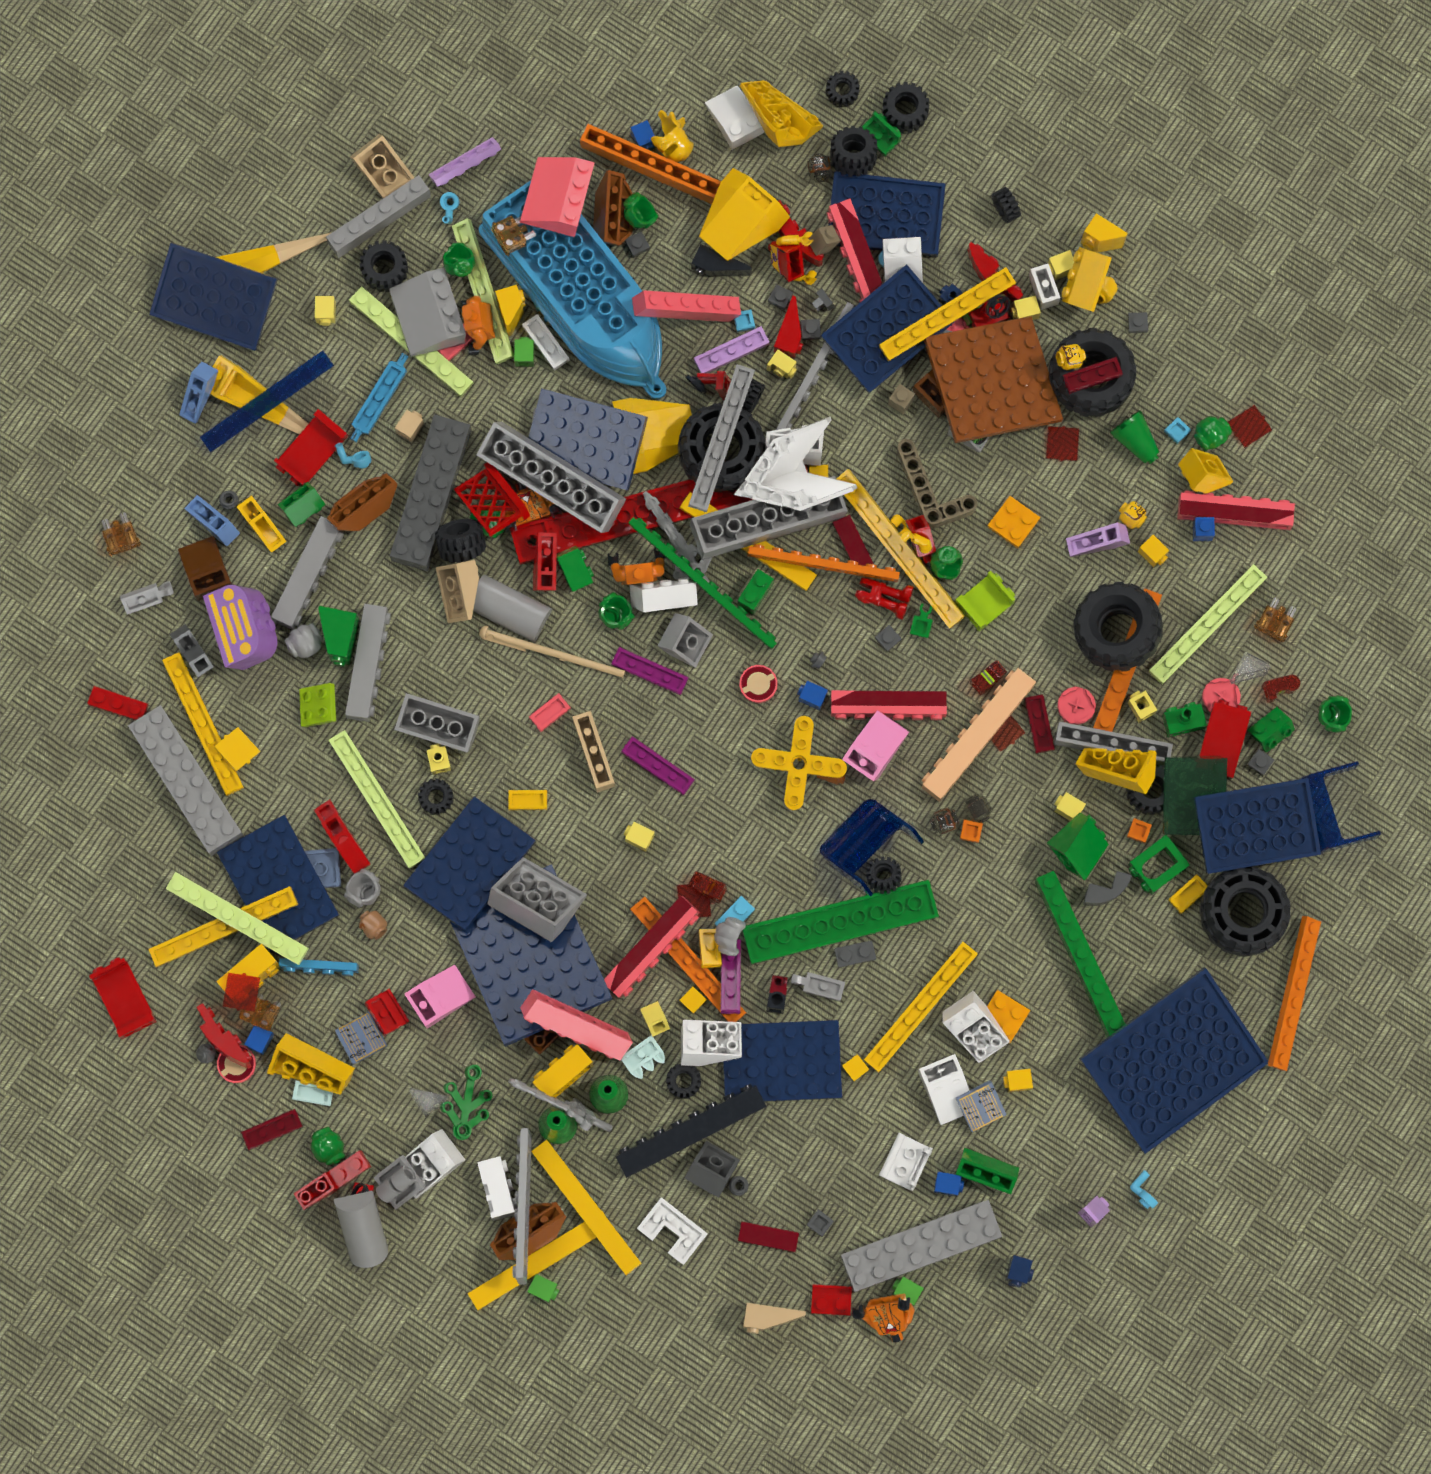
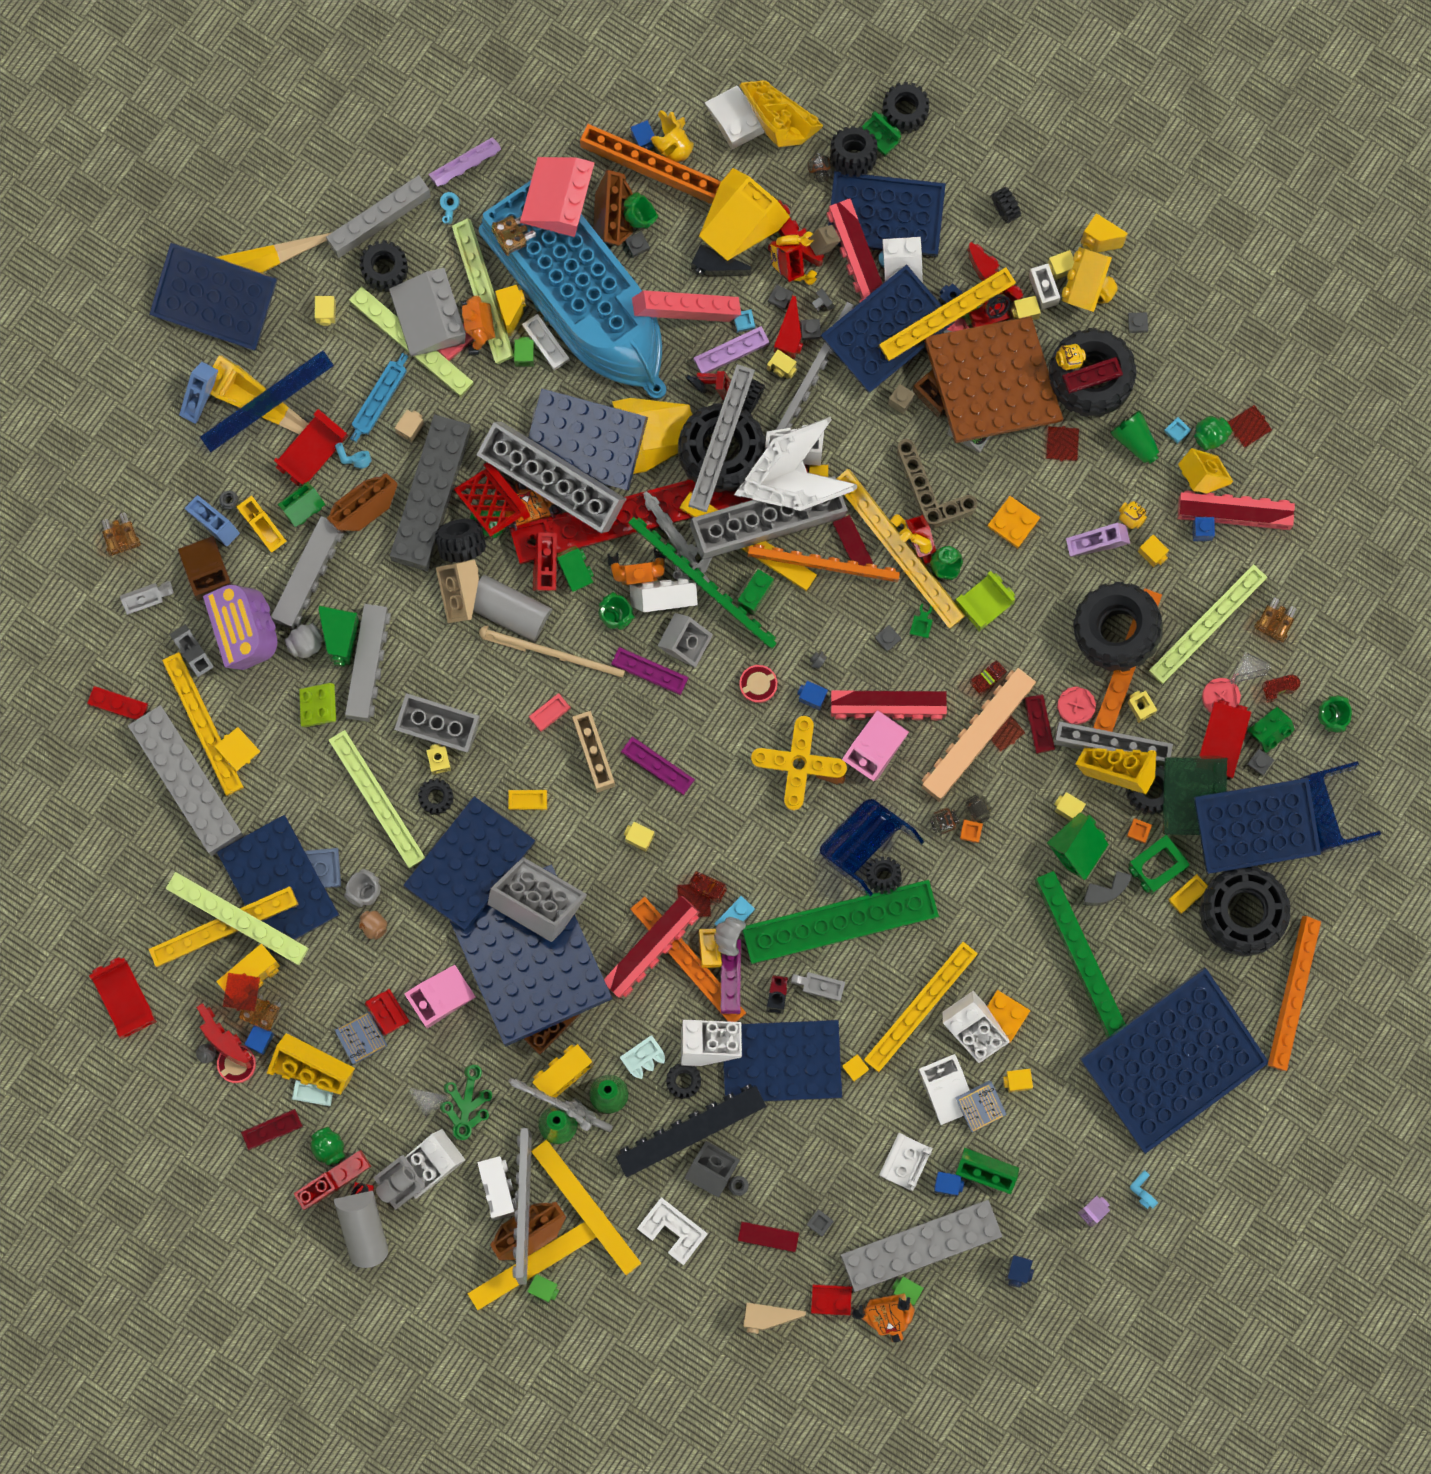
dark azure plate [279,958,359,976] -> none
red slope [314,799,371,874] -> none
tan slope [350,134,414,198] -> none
green hair [443,242,476,277] -> none
coral brick [520,989,633,1061] -> none
light yellow brick [640,1001,670,1037] -> none
yellow tile [679,986,707,1014] -> none
black tyre [826,70,860,107] -> none
dark grey plate [834,940,876,968] -> none
red piece [855,578,914,620] -> none
green brick [1162,702,1207,738] -> none

